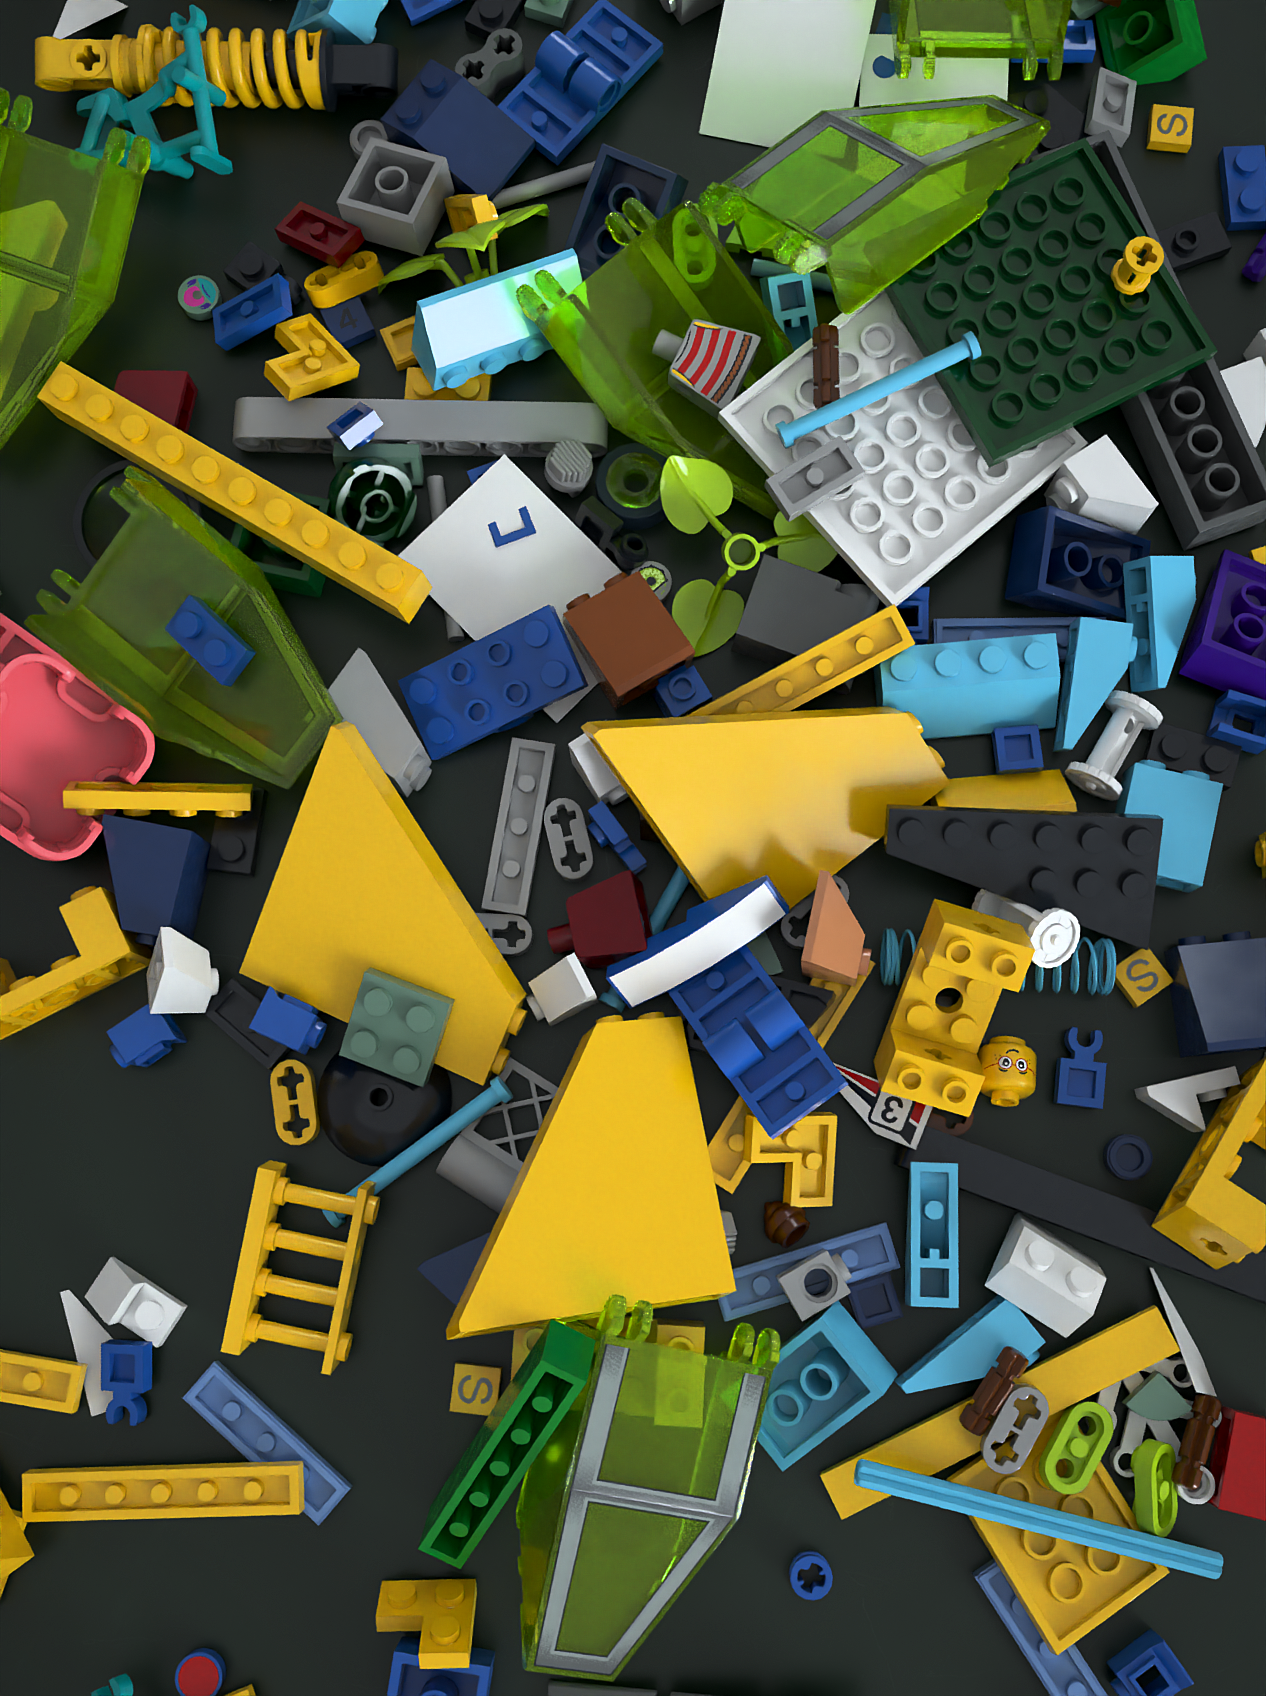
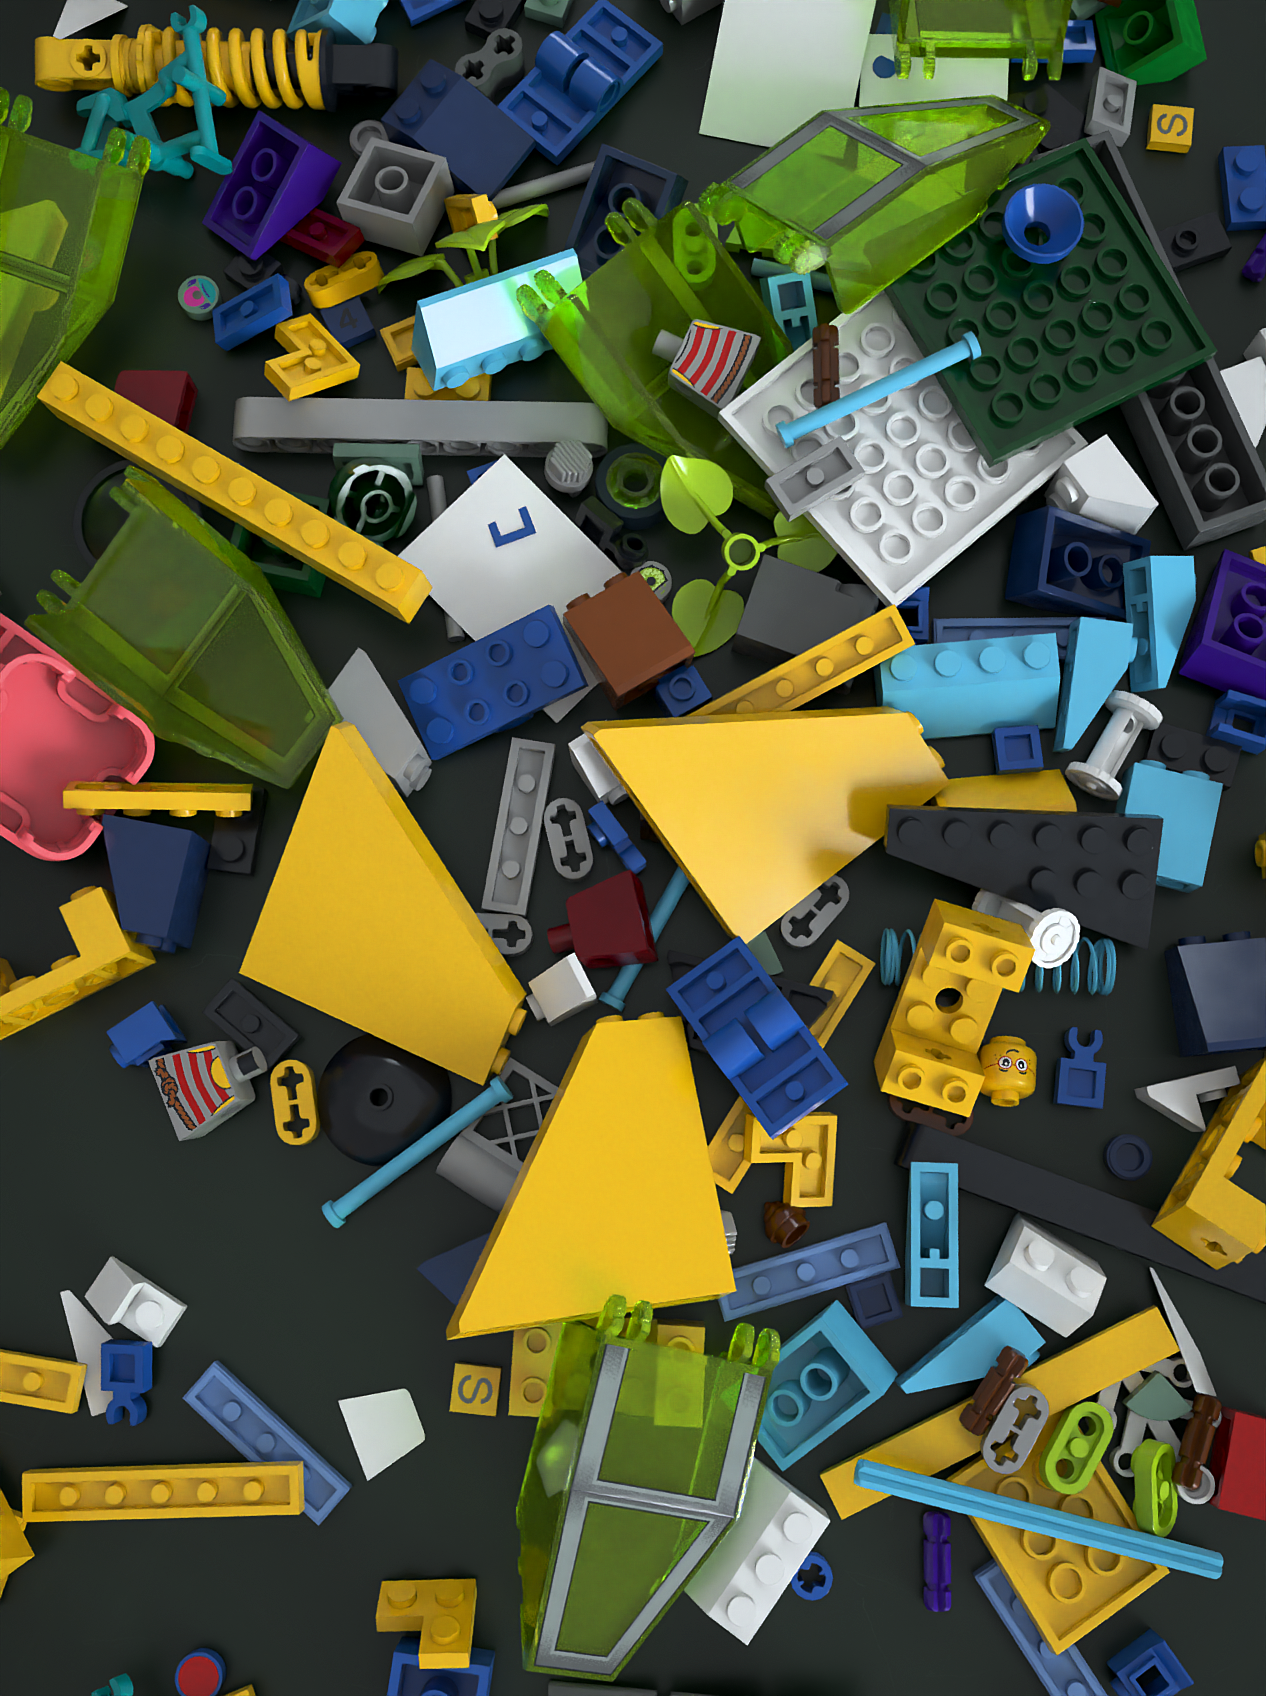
white slope [146,927,219,1014] -> none
blue plate [164,594,256,687] -> none
yellow fence [221,1160,380,1375] -> none
blue window [249,986,327,1056] -> none
blue plate [326,402,383,450] -> none
sand green plate [339,967,455,1087] -> none
green brick [418,1319,596,1569] -> none
white slope [606,875,789,1009] -> none
light grey brick [775,1248,852,1321] -> none
nougat slope [801,870,872,986] -> none
sticker [833,1063,933,1150] -> none
yellow bush [1111,236,1164,295] -> none
yellow tile [1115,947,1174,1008] -> none
none -> torso [148,1041,267,1141]
none -> dark purple slope [202,110,342,261]
none -> white sticker [338,1389,425,1481]
none -> white slope [668,1453,830,1645]
none -> dark purple axle [923,1511,951,1612]
none -> blue piece [1002,183,1084,264]

